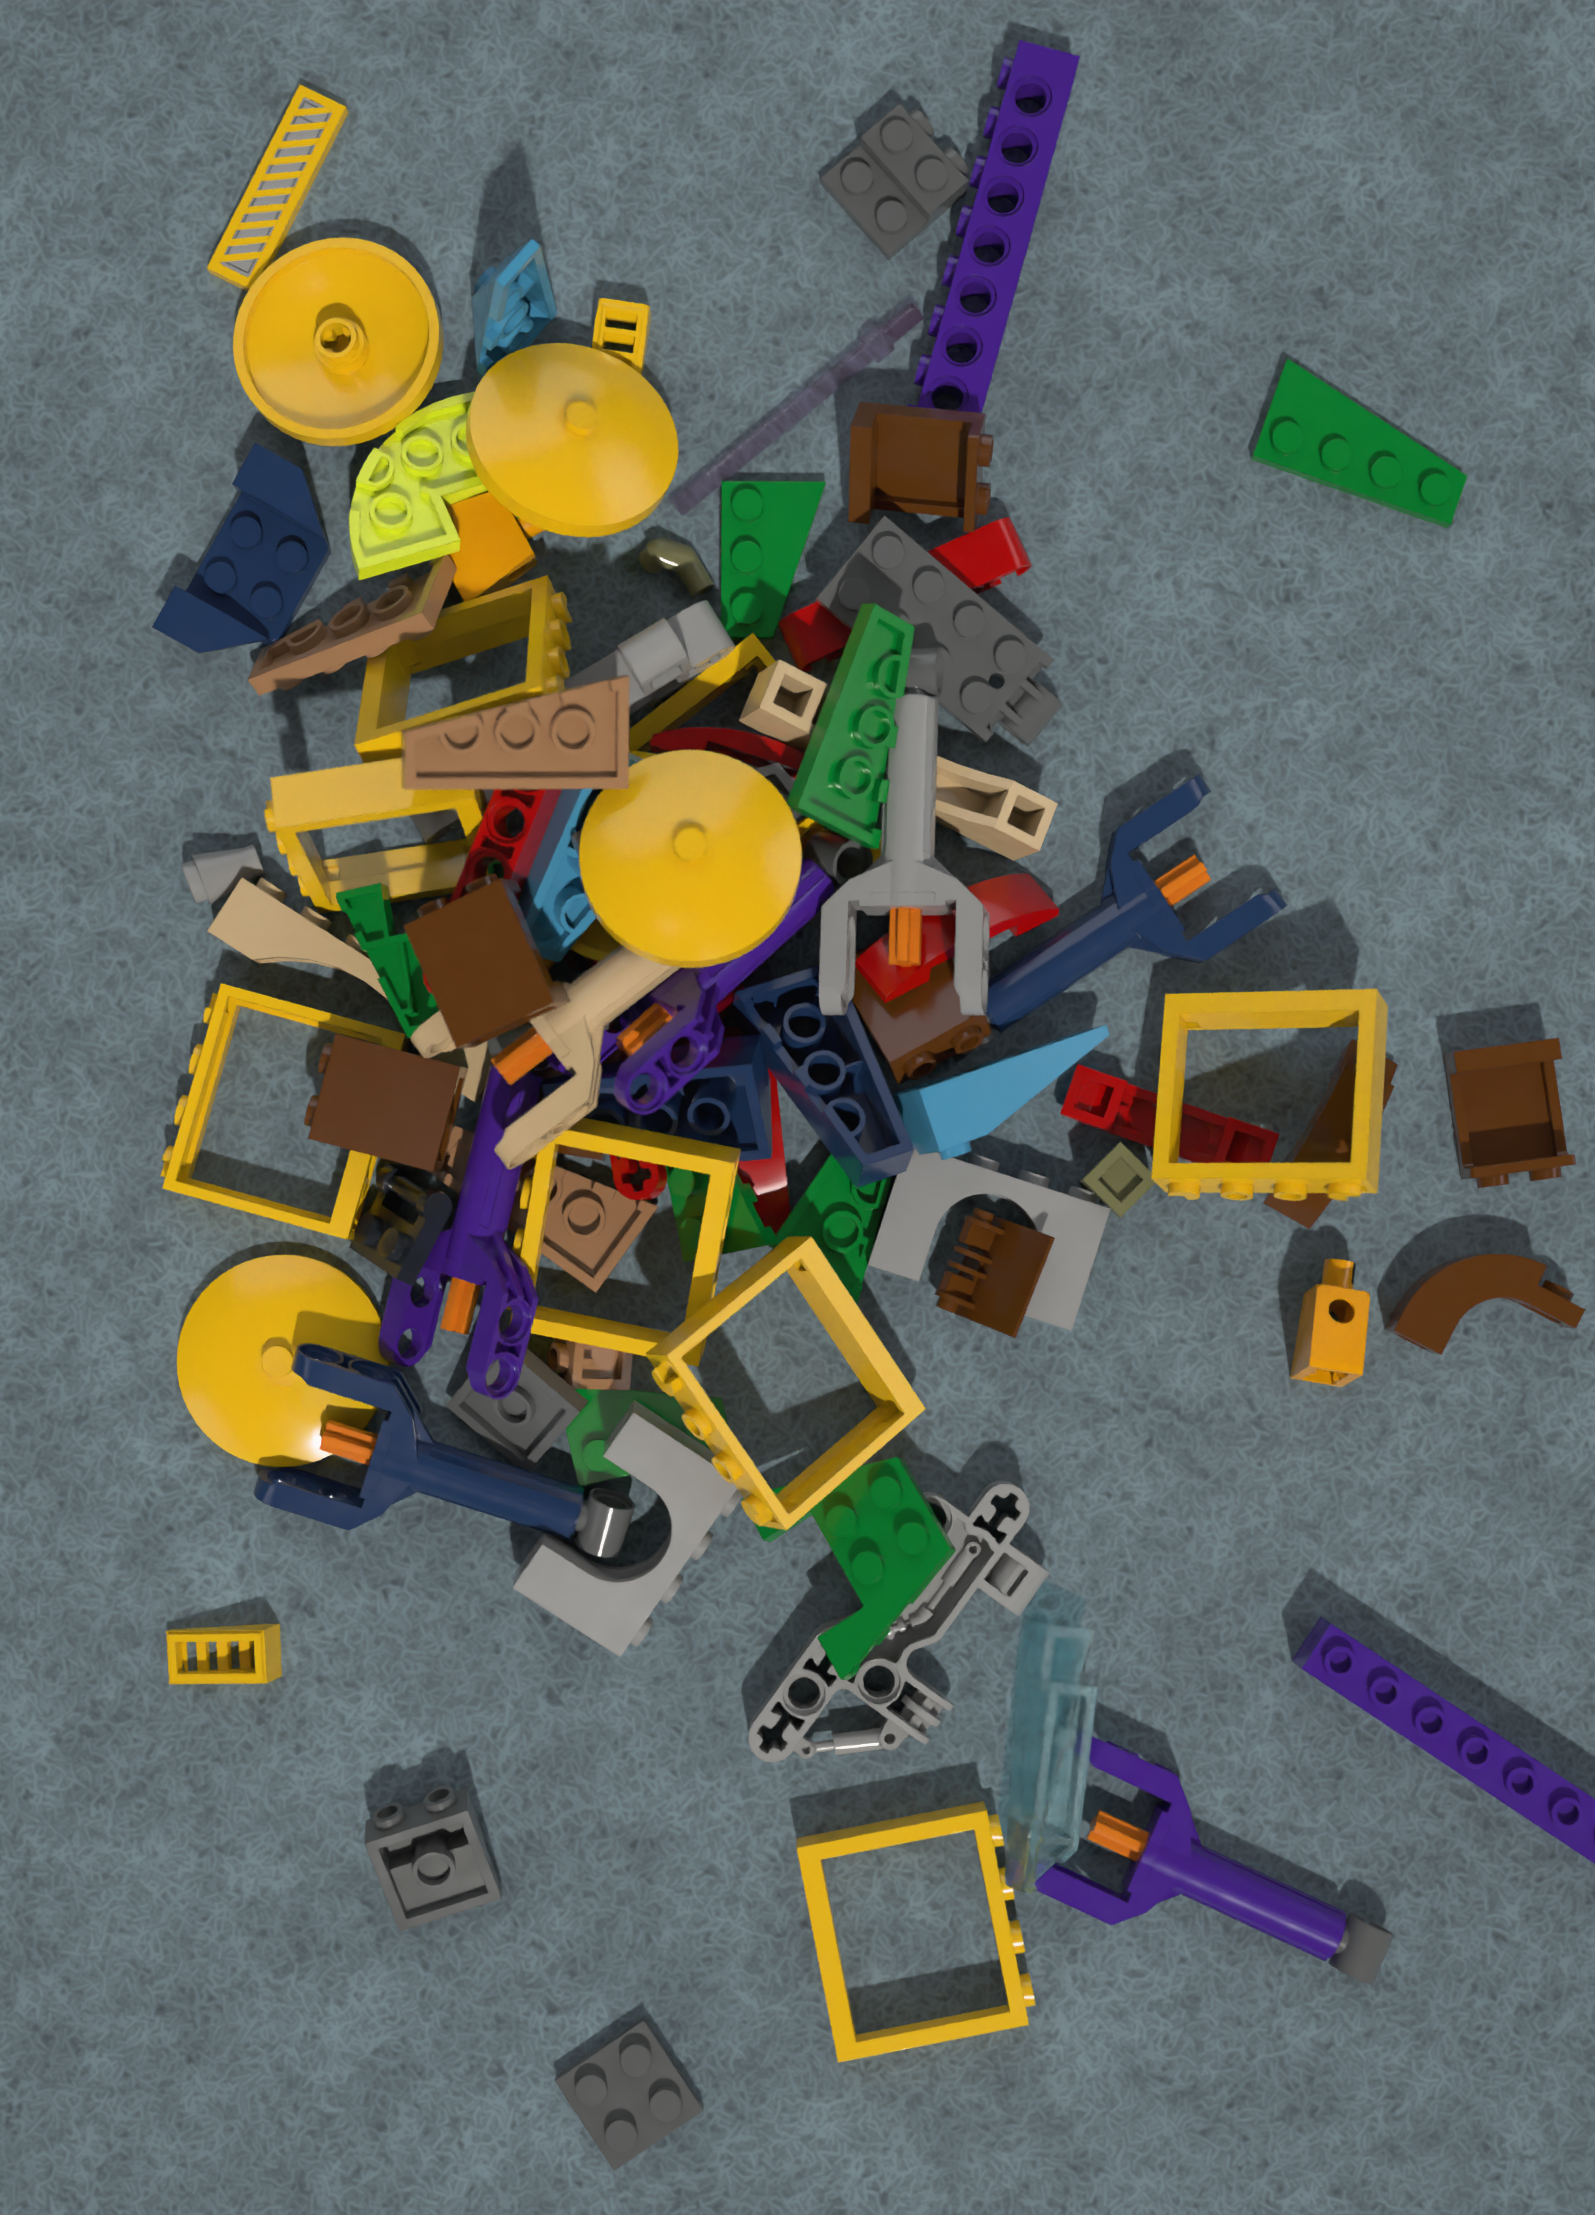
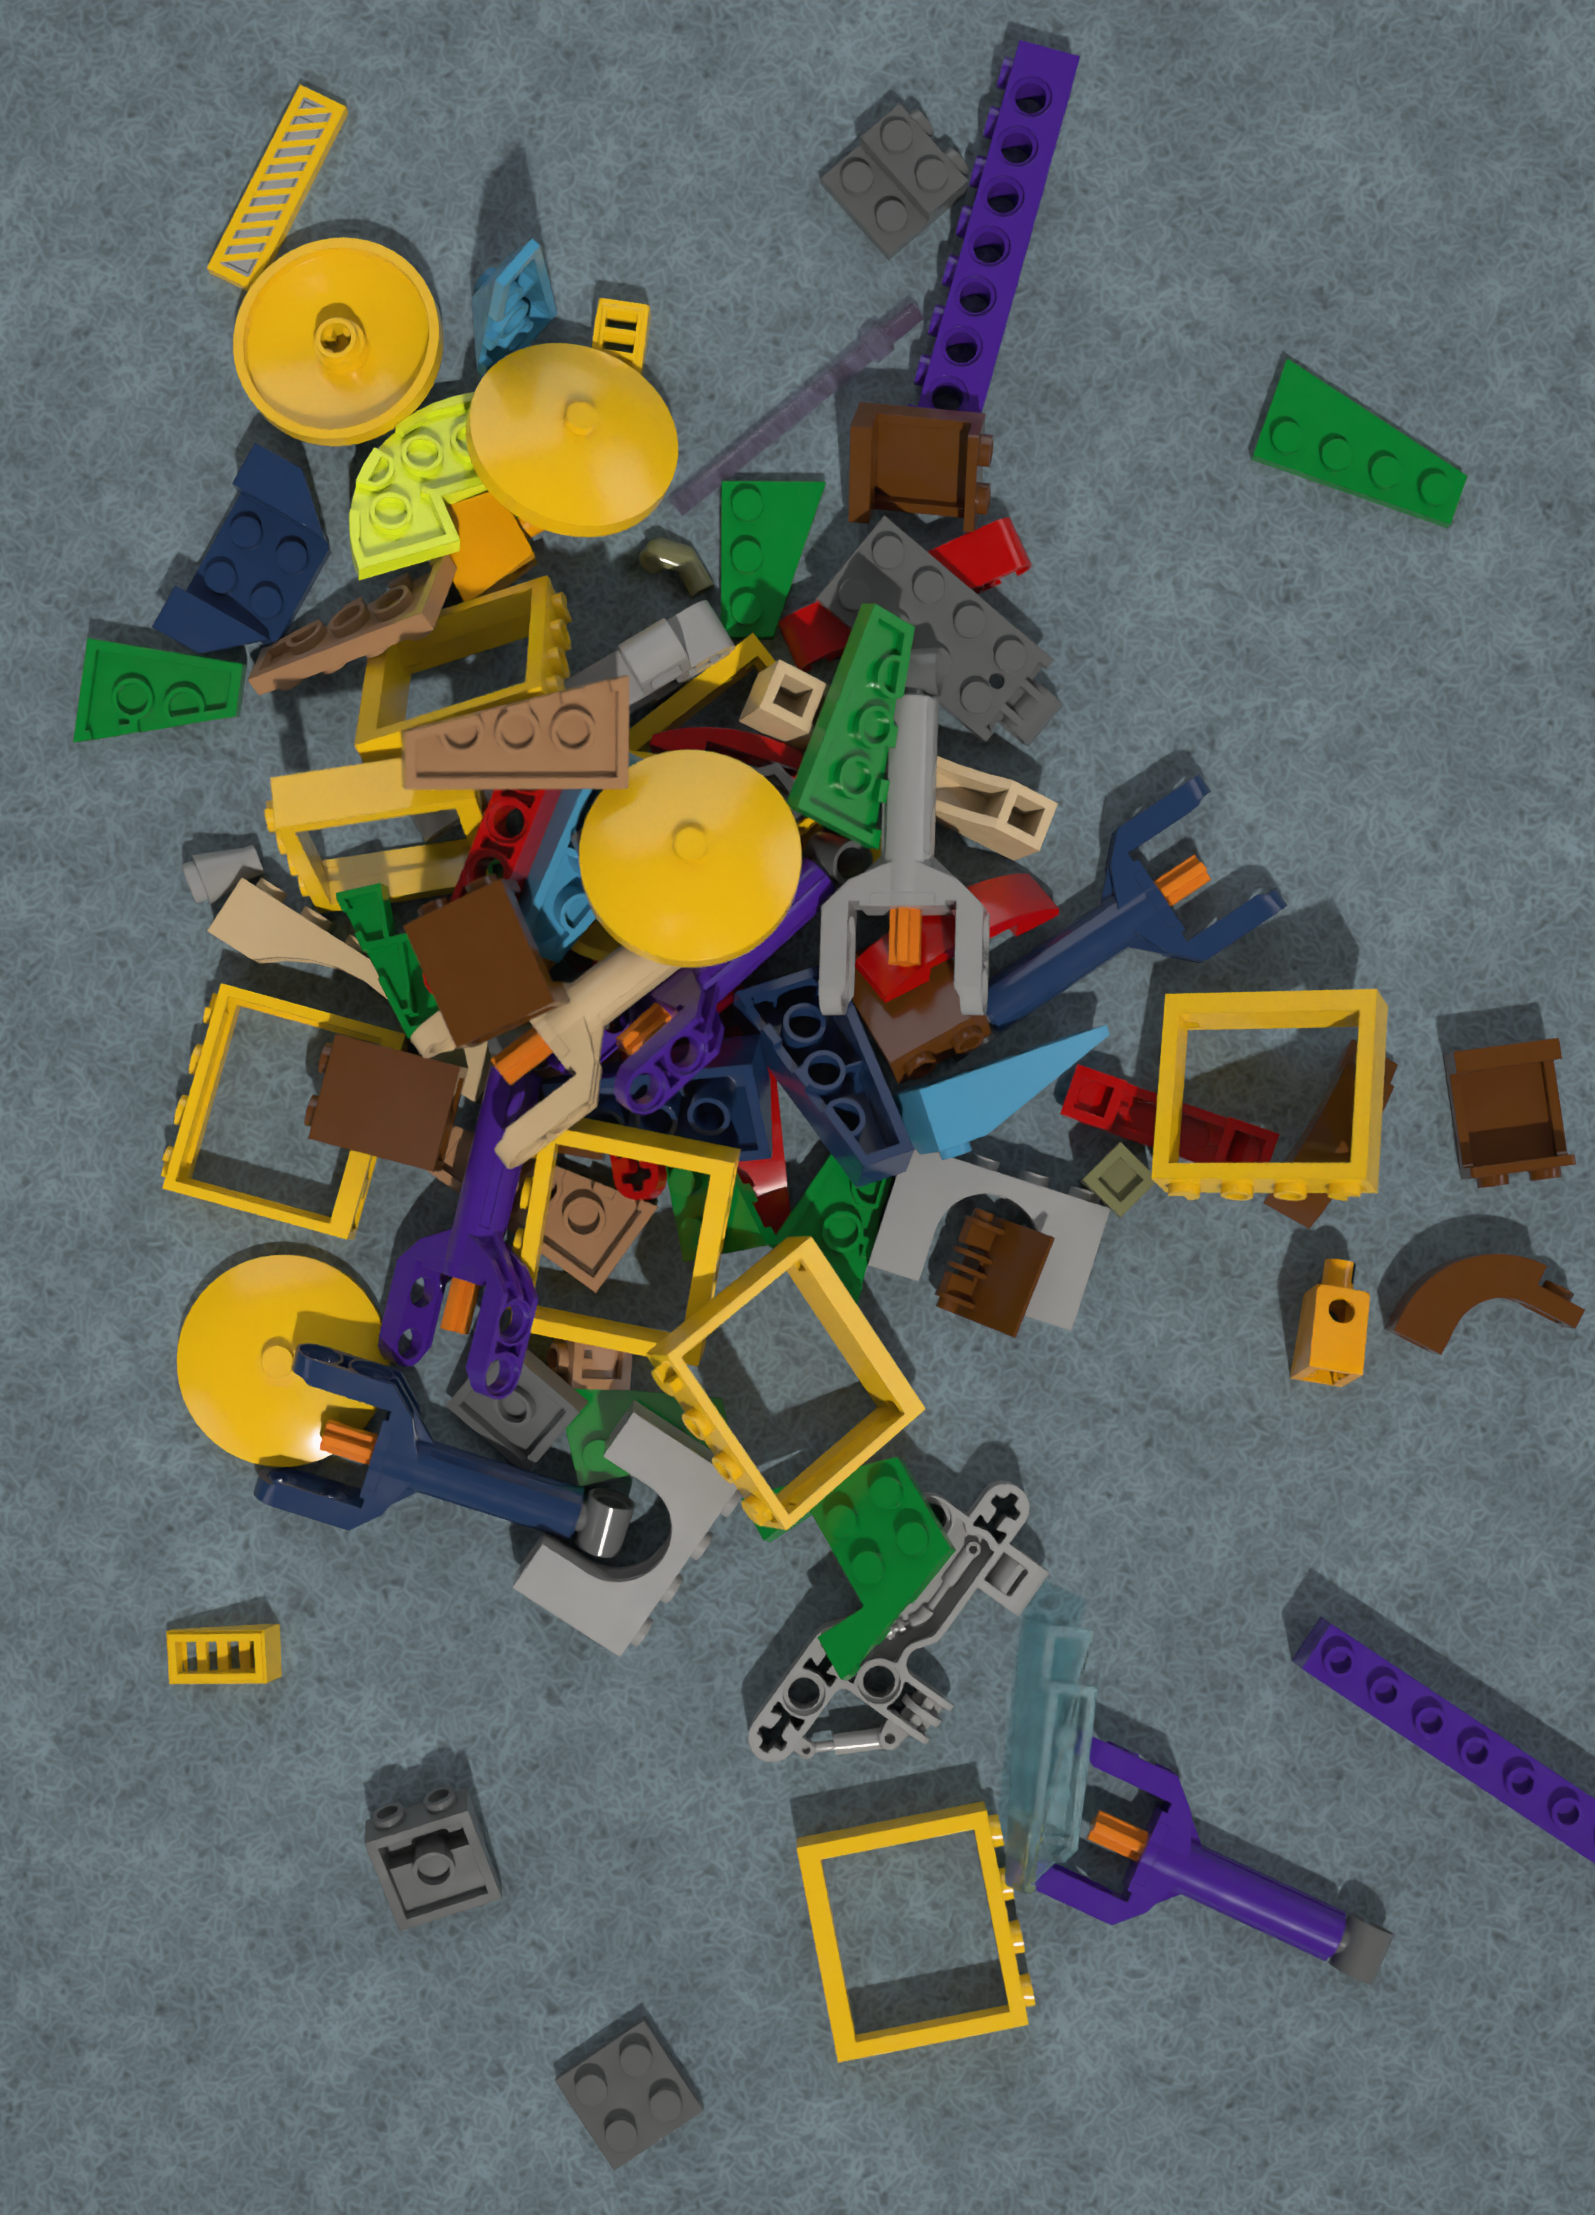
black plate [349,1164,452,1286] -> none
none -> green wing [73,638,247,743]

